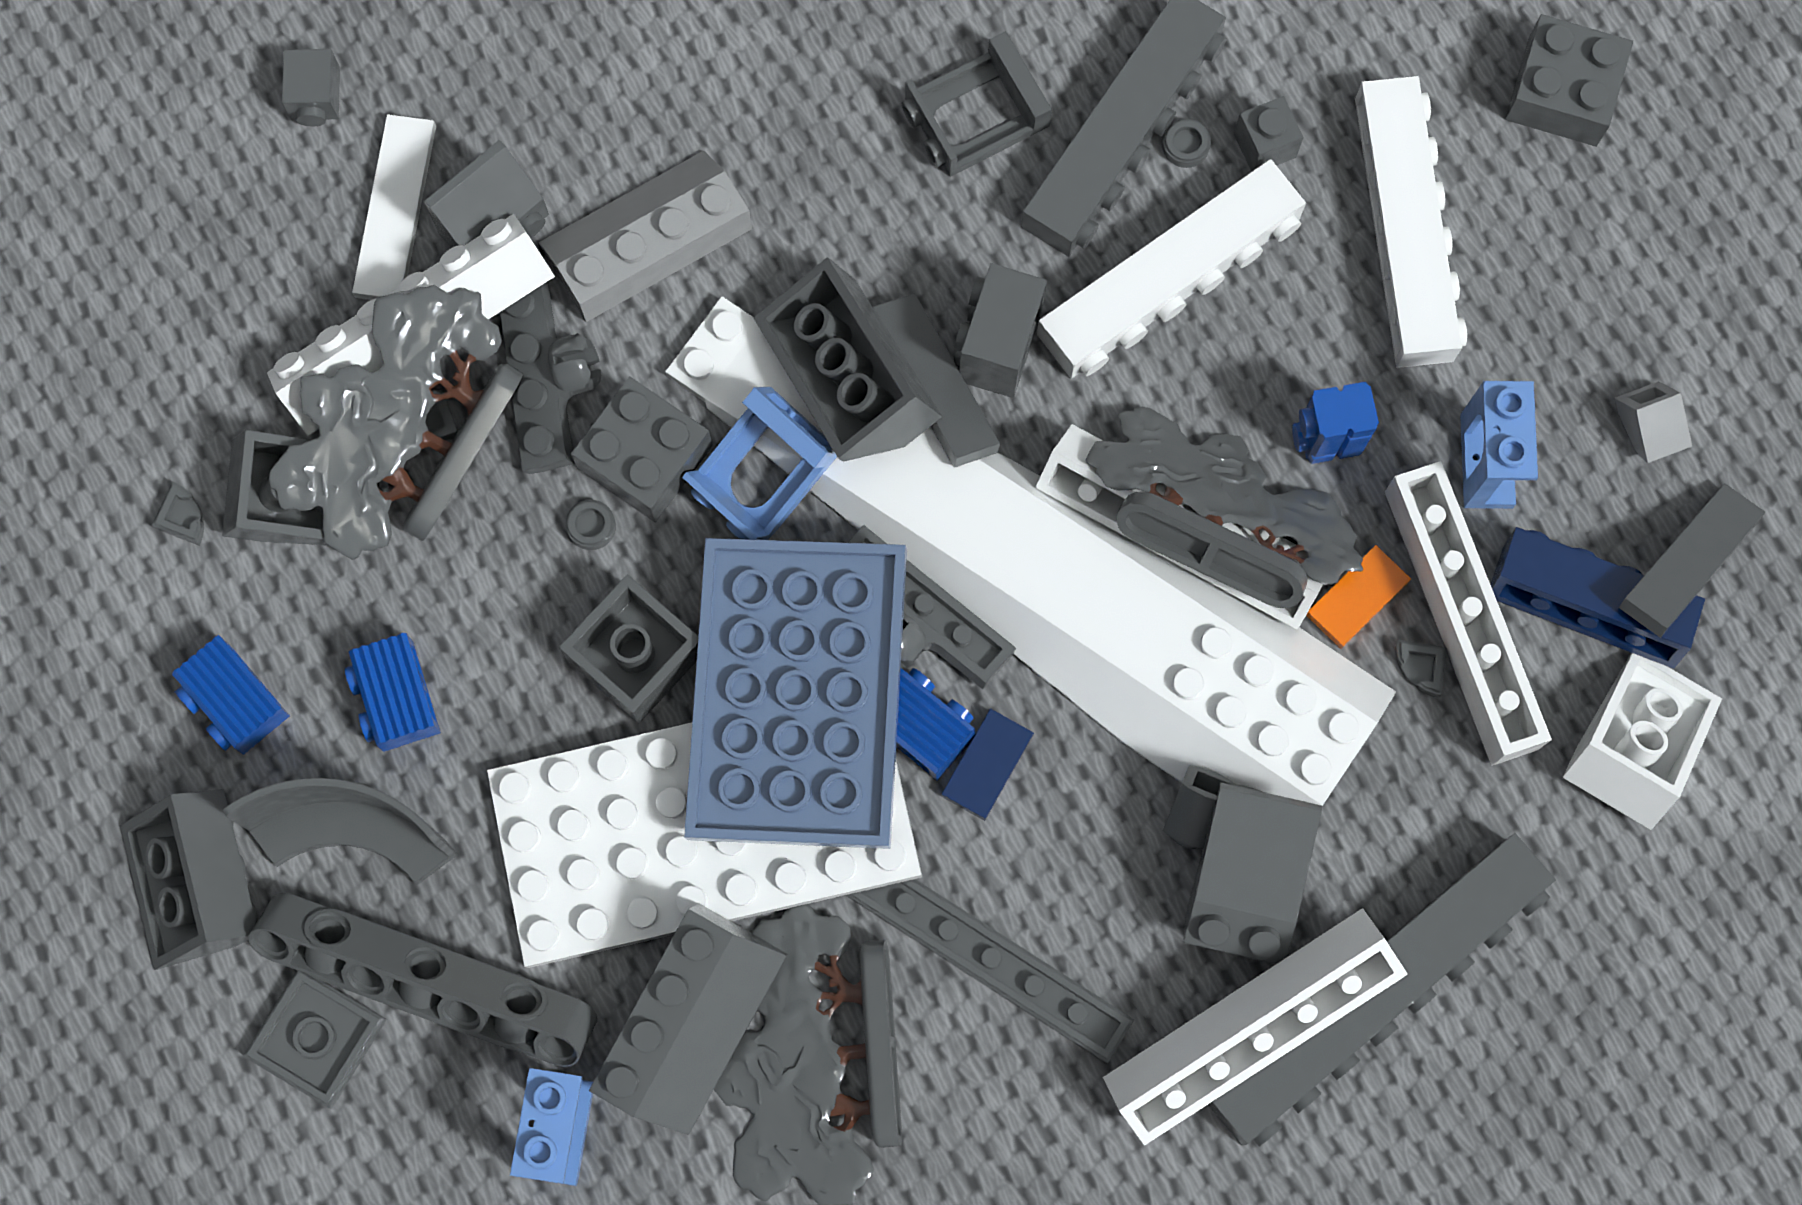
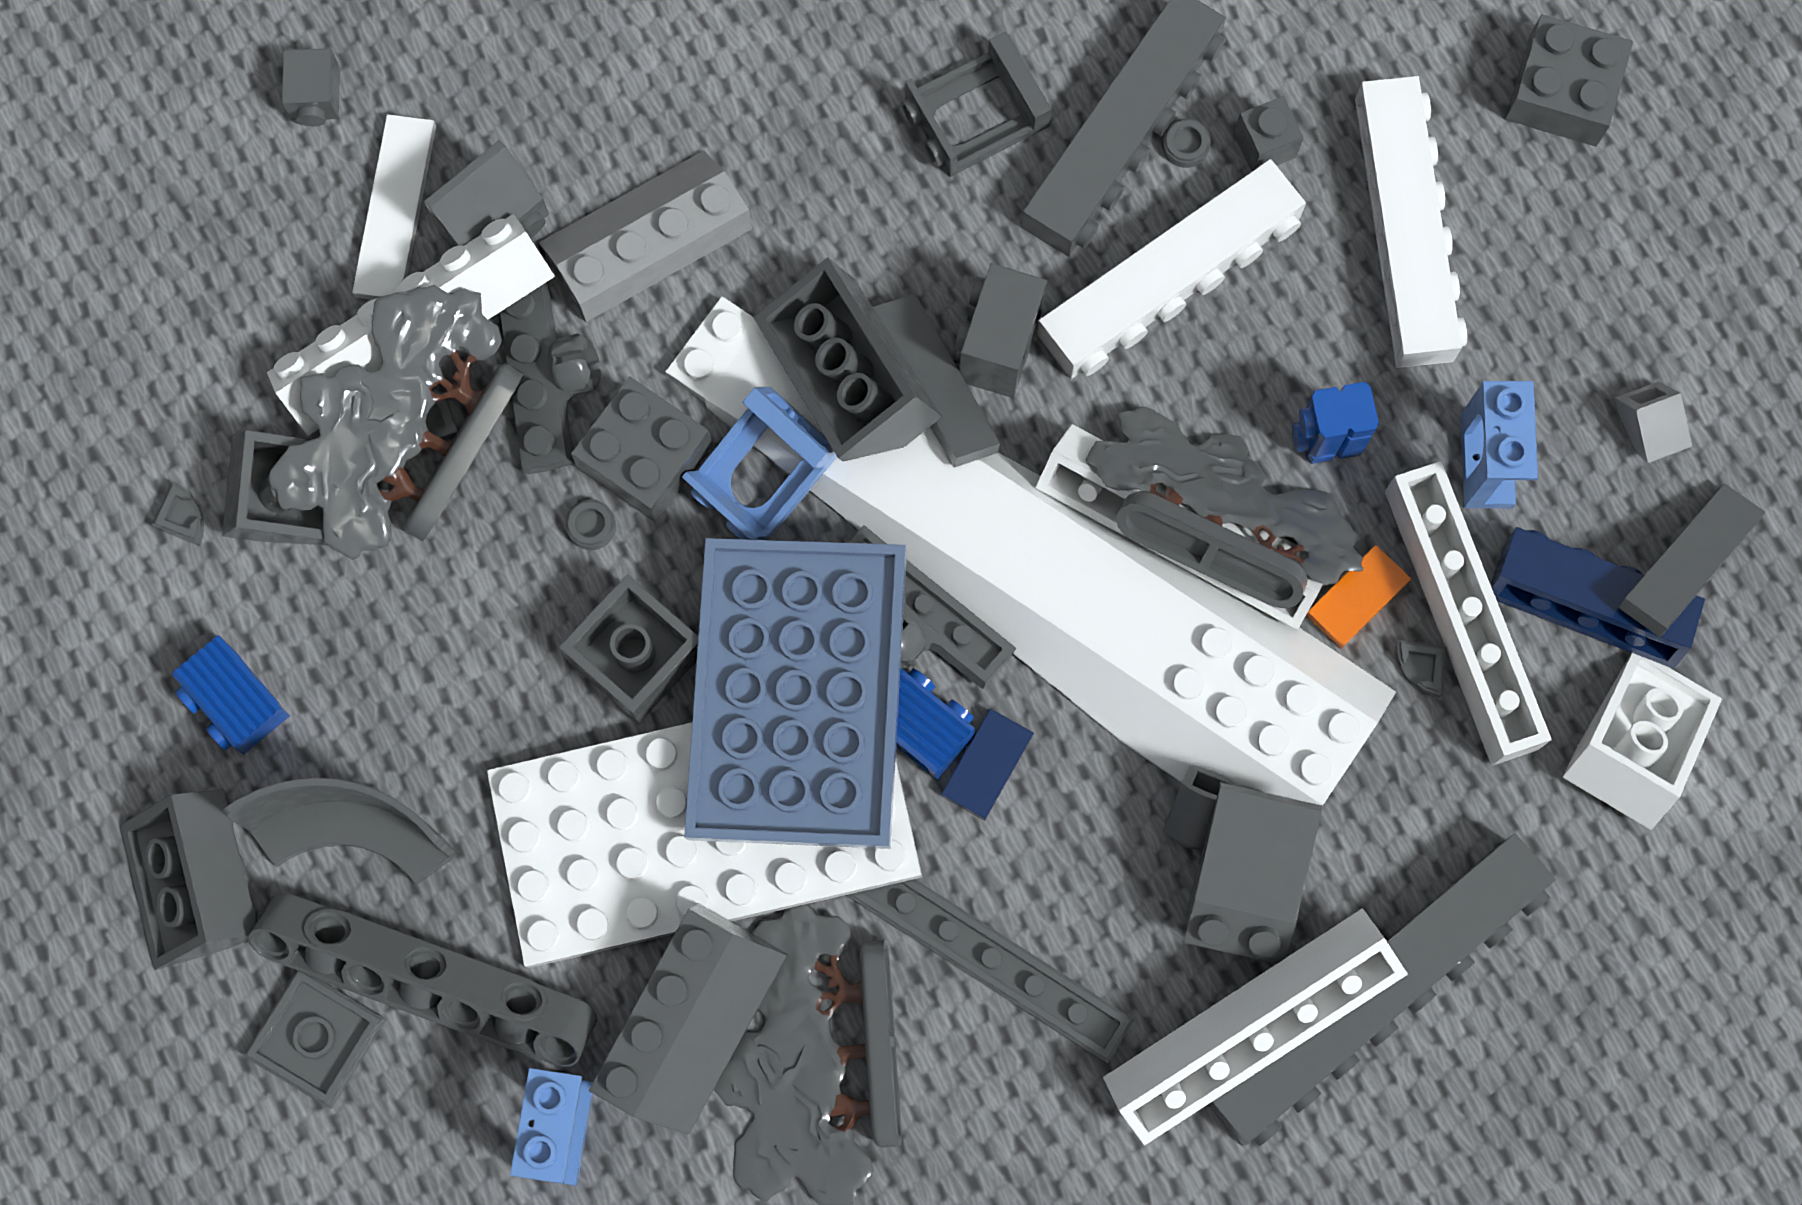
blue brick [345,633,441,752] -> none

